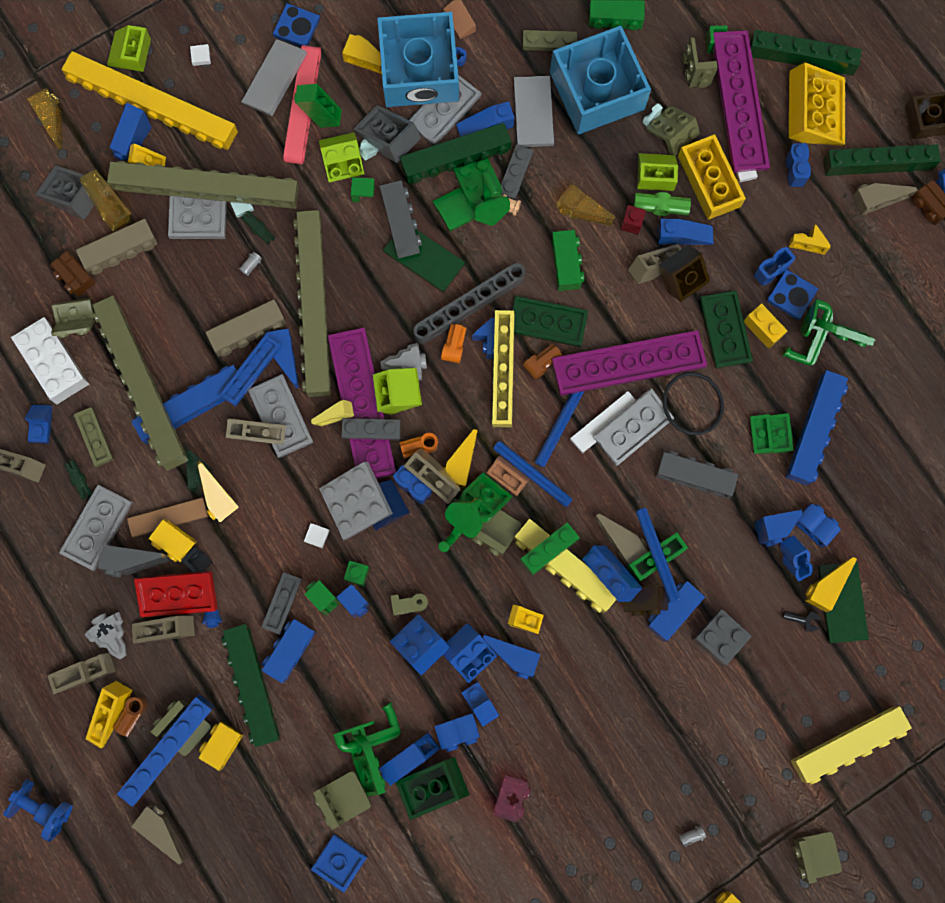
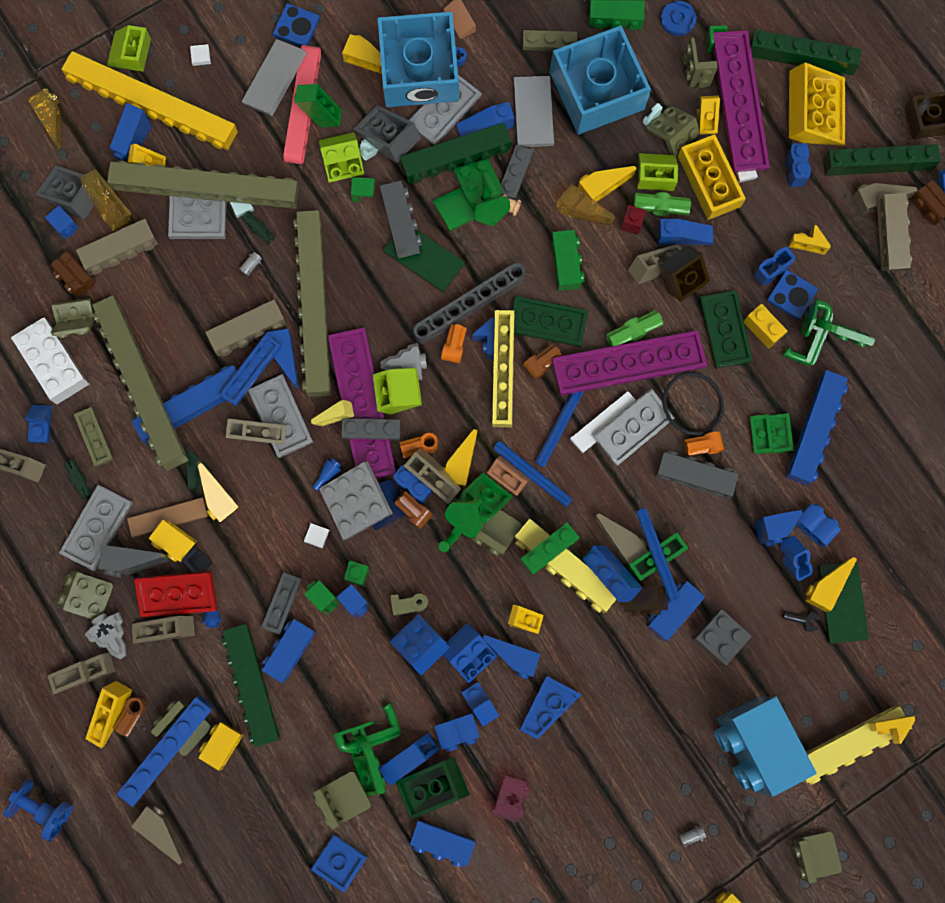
none -> blue brick [45,206,79,239]
none -> olive bracket [57,570,113,619]
none -> blue cone [312,458,342,491]
none -> dark orange piece [394,491,433,529]
none -> blue brick [410,819,476,868]
none -> blue wing [519,676,582,739]
none -> yellow slope [578,166,637,206]
none -> bright green piece [606,310,663,347]
none -> blue tile [660,1,697,36]
none -> orange piece [684,431,724,457]
none -> yellow slope [696,96,720,134]
none -> dark azure brick [713,696,817,797]
none -> yellow slope [869,716,915,744]
none -> dark tan brick [877,193,912,271]

